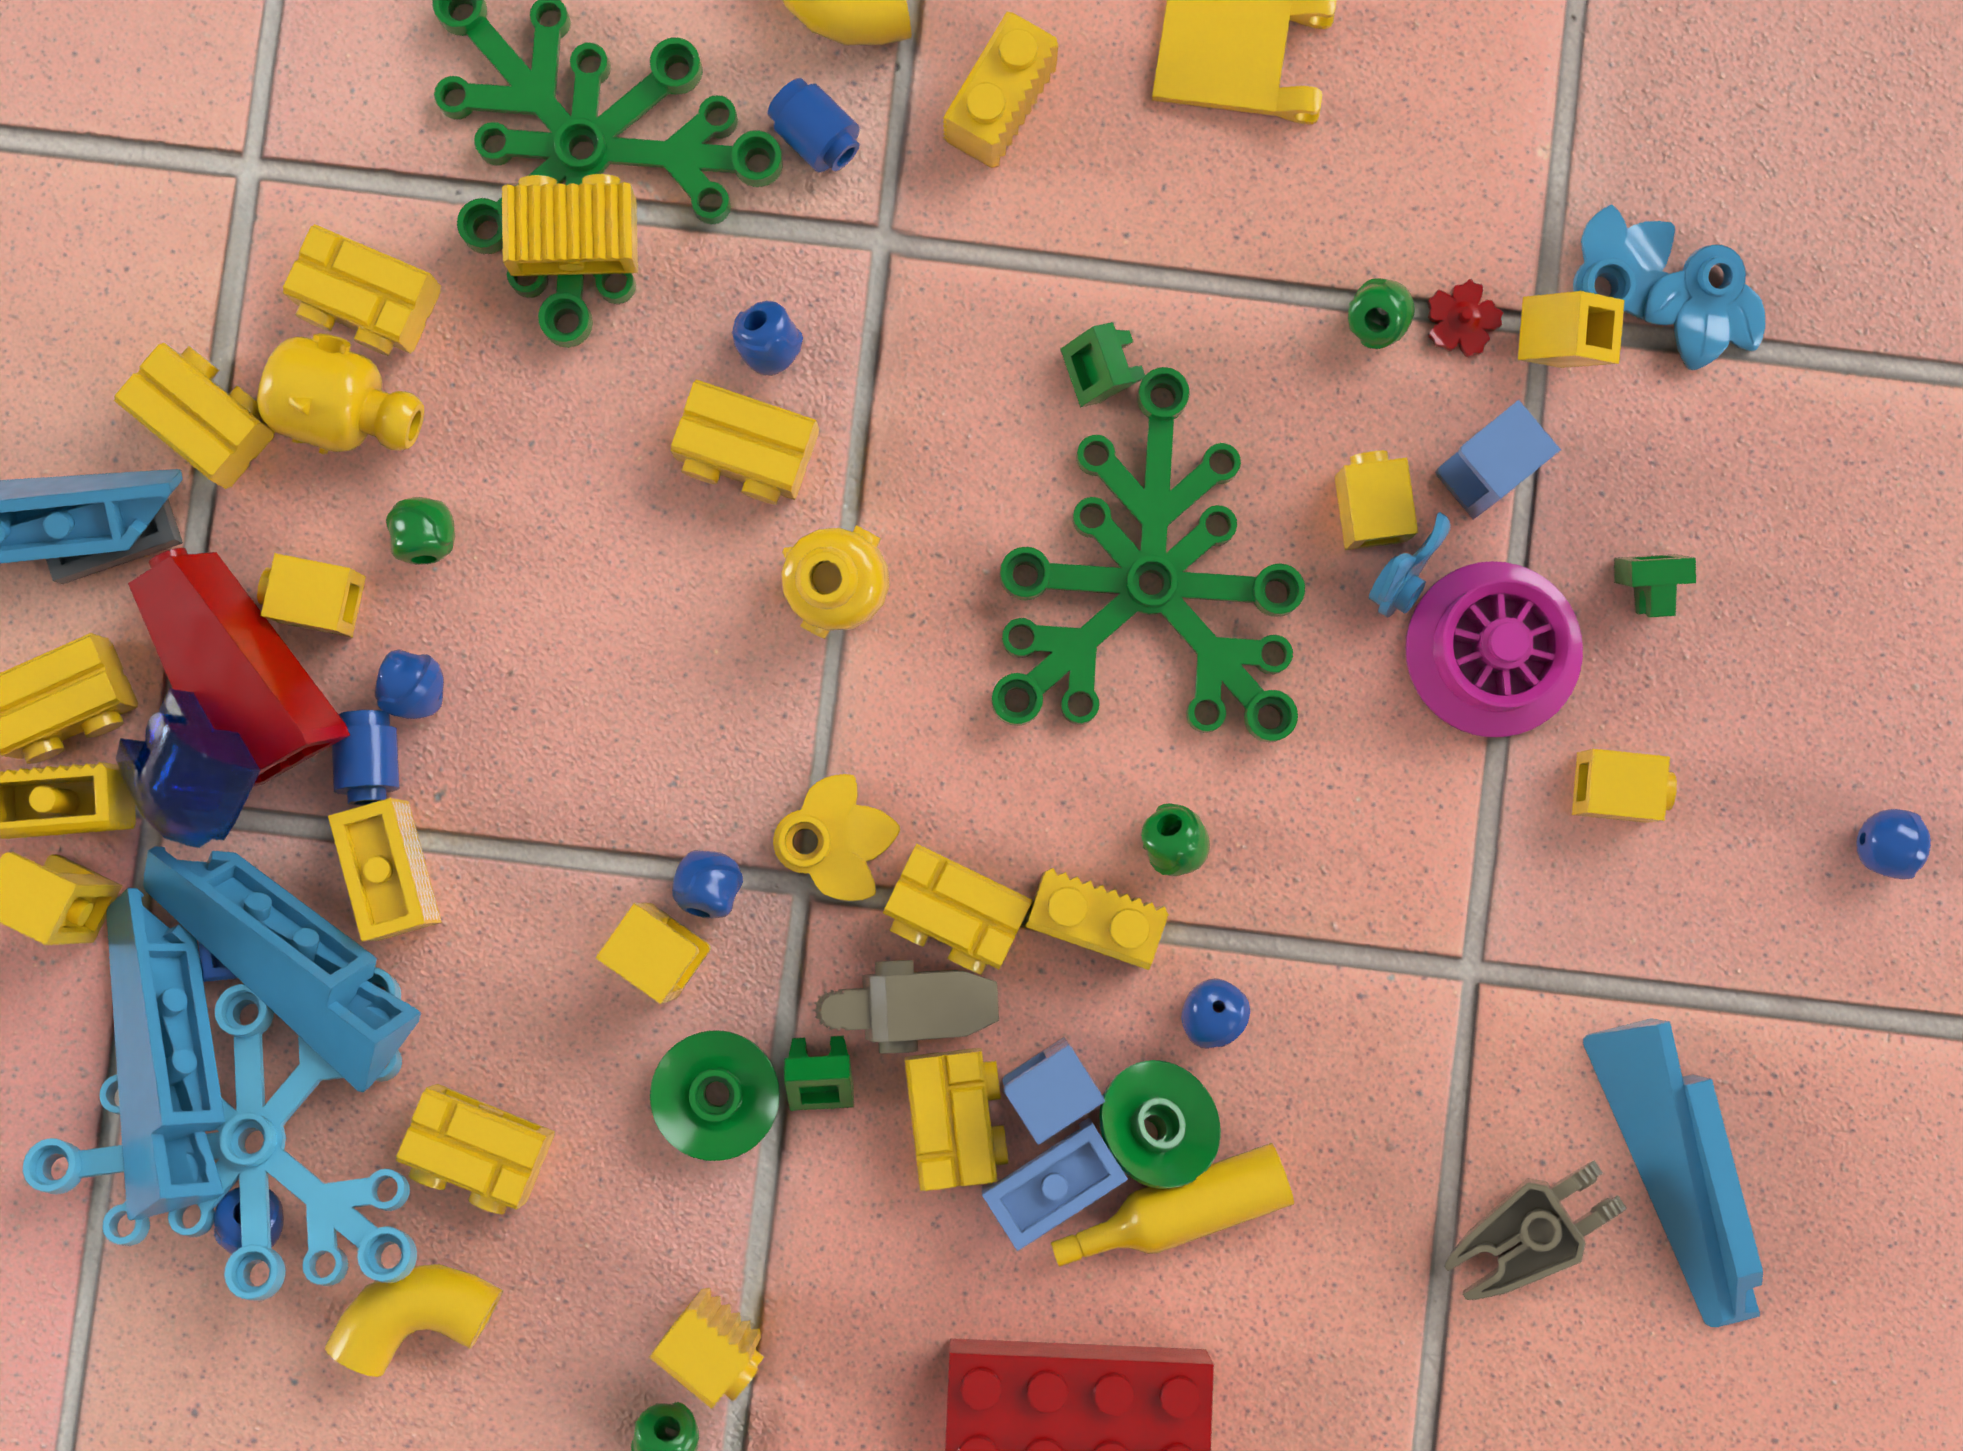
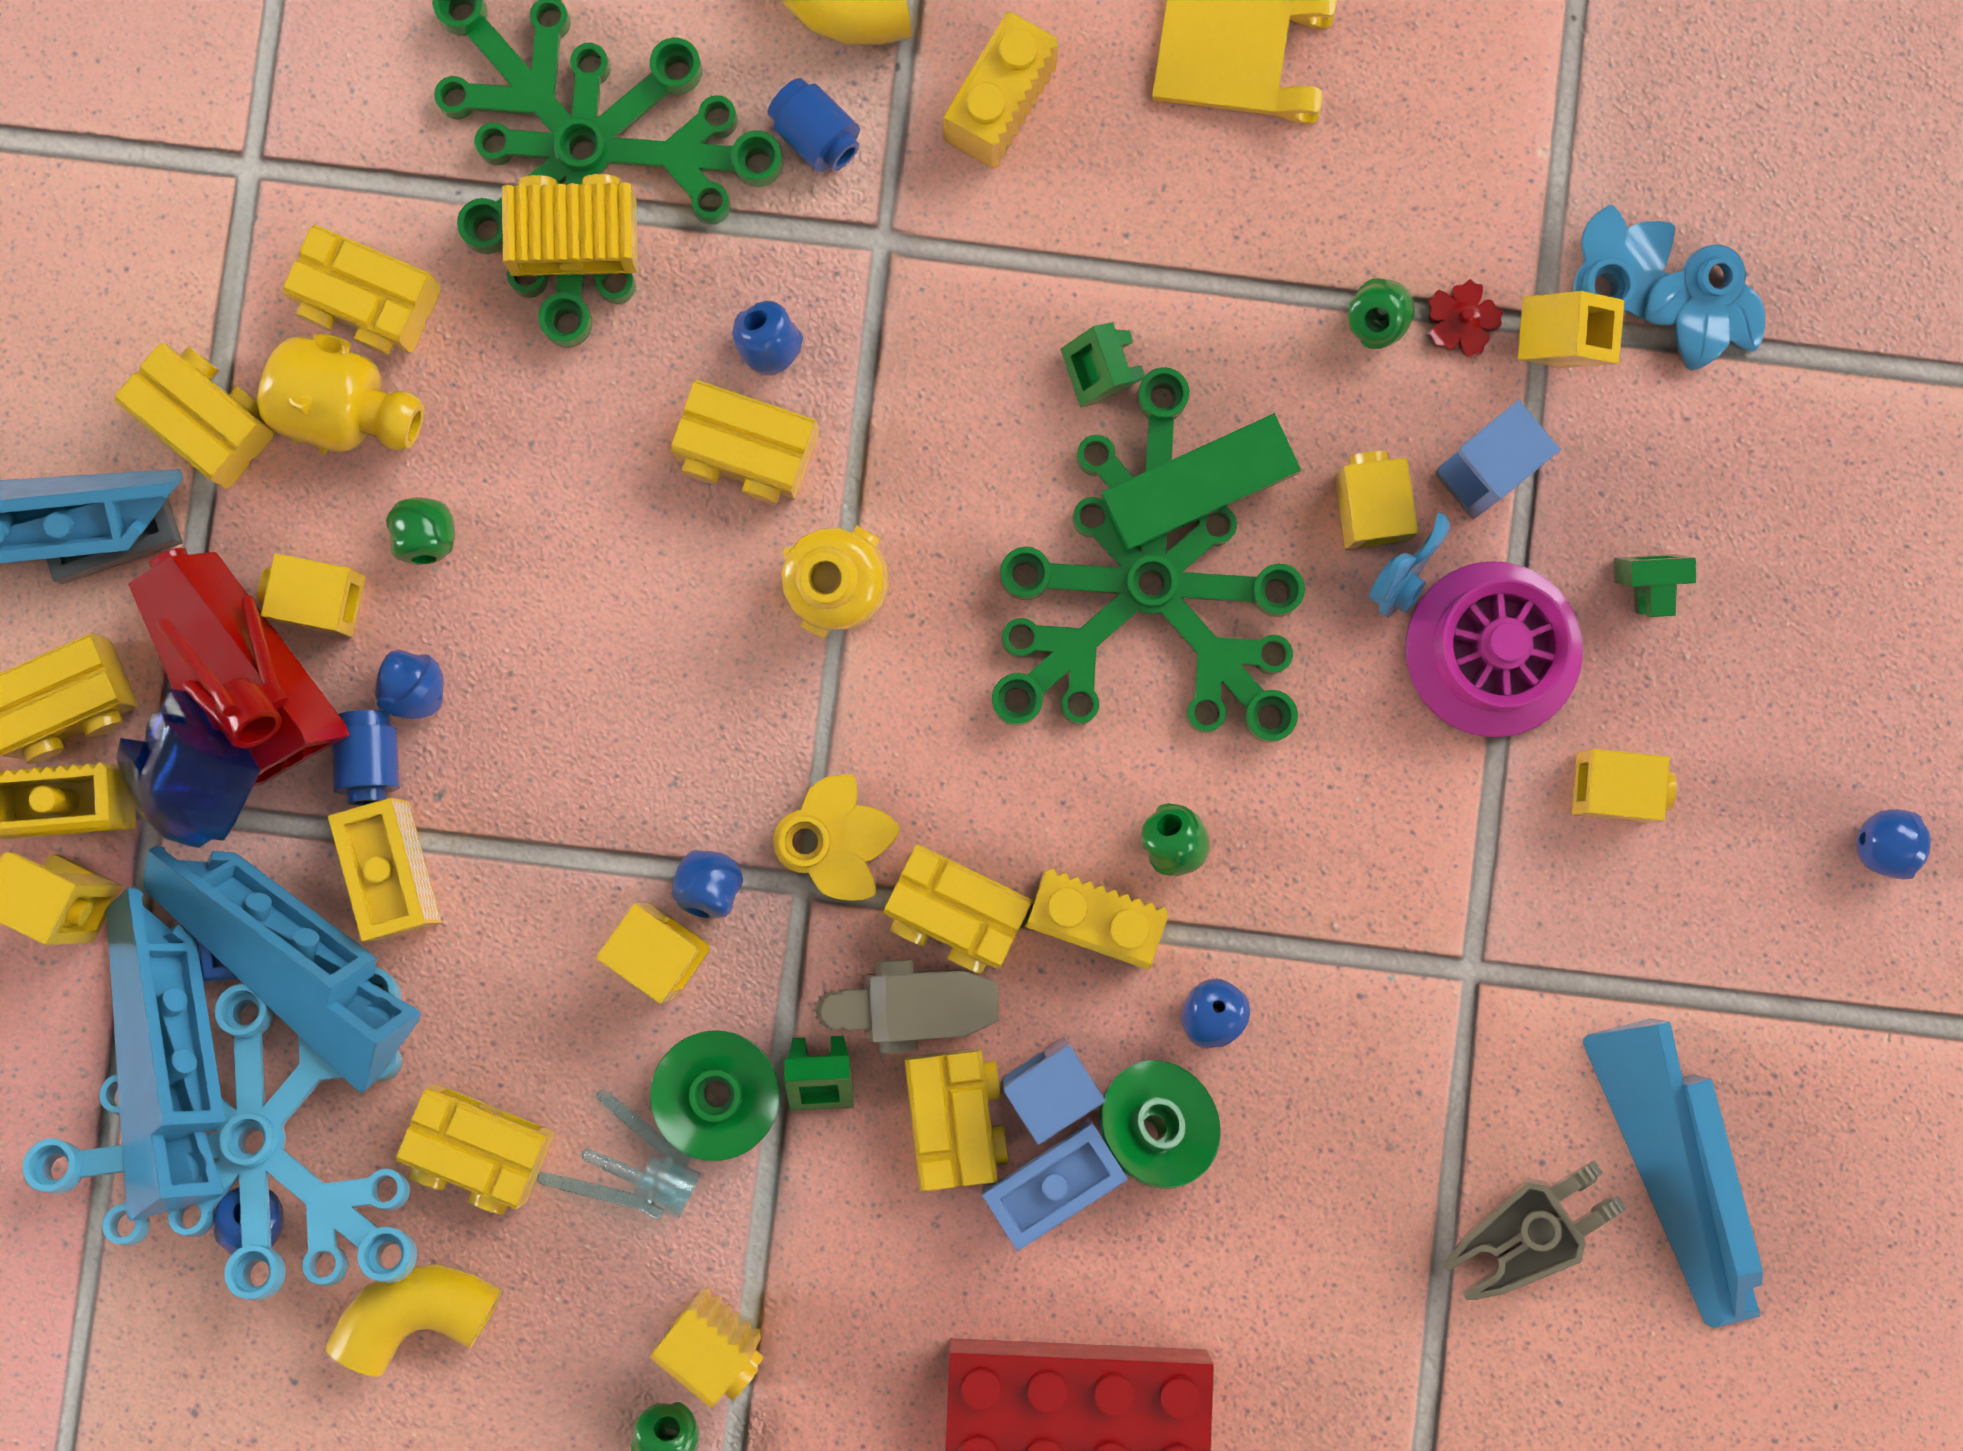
yellow piece [1050,1143,1294,1267] -> none
none -> red plant [157,595,288,748]
none -> clear light blue plant [537,1089,701,1220]
none -> green tile [1101,413,1302,552]

